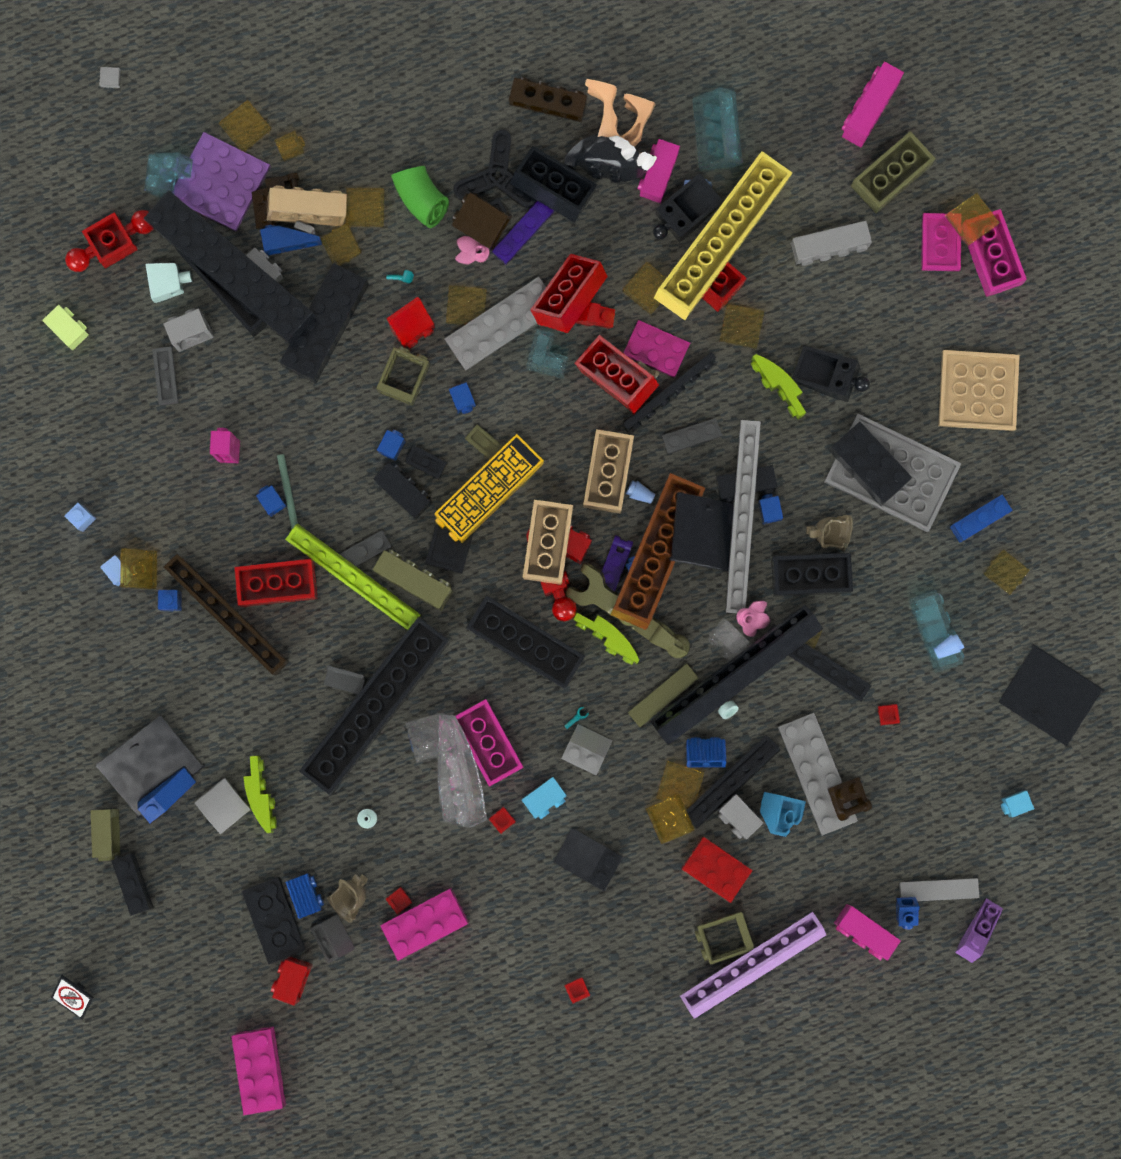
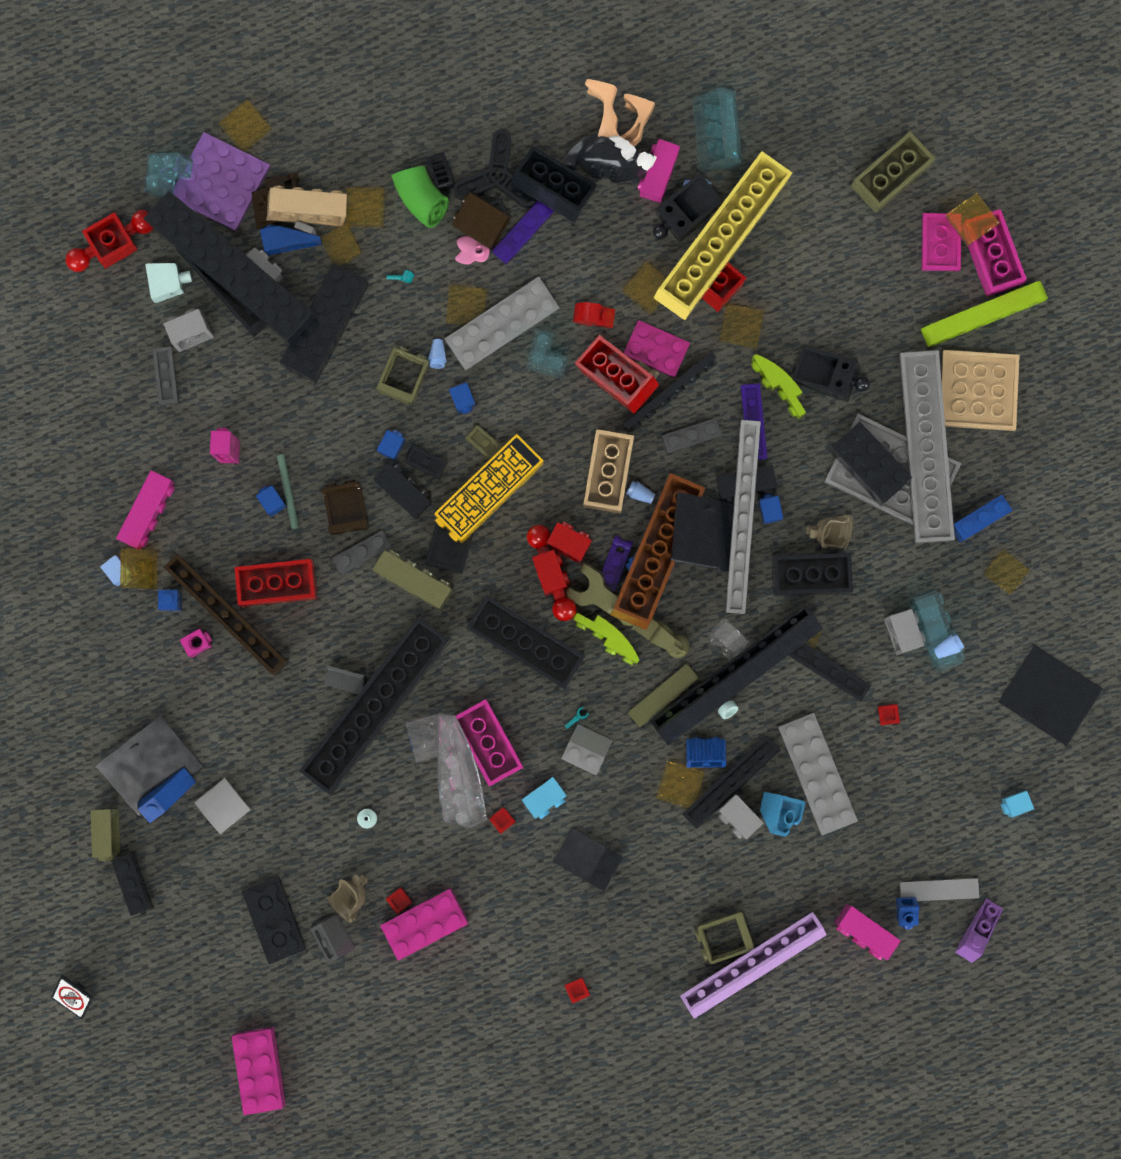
yellowish green piece [42,305,89,350] -> none
light blue brick [65,503,96,532] -> none
light grey tile [100,67,121,88] -> none
lime slope [244,756,277,833] -> none
red brick [271,957,313,1005] -> none
clear yellow brick [274,131,306,162] -> none
lime tile [285,523,420,630] -> none
blue brick [286,873,324,919] -> none
red slope [386,297,435,349] -> none
dark brown brick [509,77,587,123] -> none
tan brick [523,500,573,585] -> none
red brick [530,253,608,333] -> none
clear yellow tile [646,795,695,844] -> none
red brick [681,836,753,903] -> none
bright pink plate [736,601,770,637] -> none
light grey brick [791,221,872,266] -> none
dark brown plate [827,777,872,821] -> none
dark pink brick [841,61,904,148] -> none
none -> dark pink brick [116,471,175,550]
none -> dark pink brick [180,629,212,658]
none -> dark brown panel [321,480,369,536]
none -> black slope [426,152,454,192]
none -> light blue cone [428,339,447,369]
none -> dark purple plate [740,383,768,460]
none -> light grey brick [884,609,926,655]
none -> light grey plate [899,350,955,543]
none -> lime beam [920,281,1048,347]

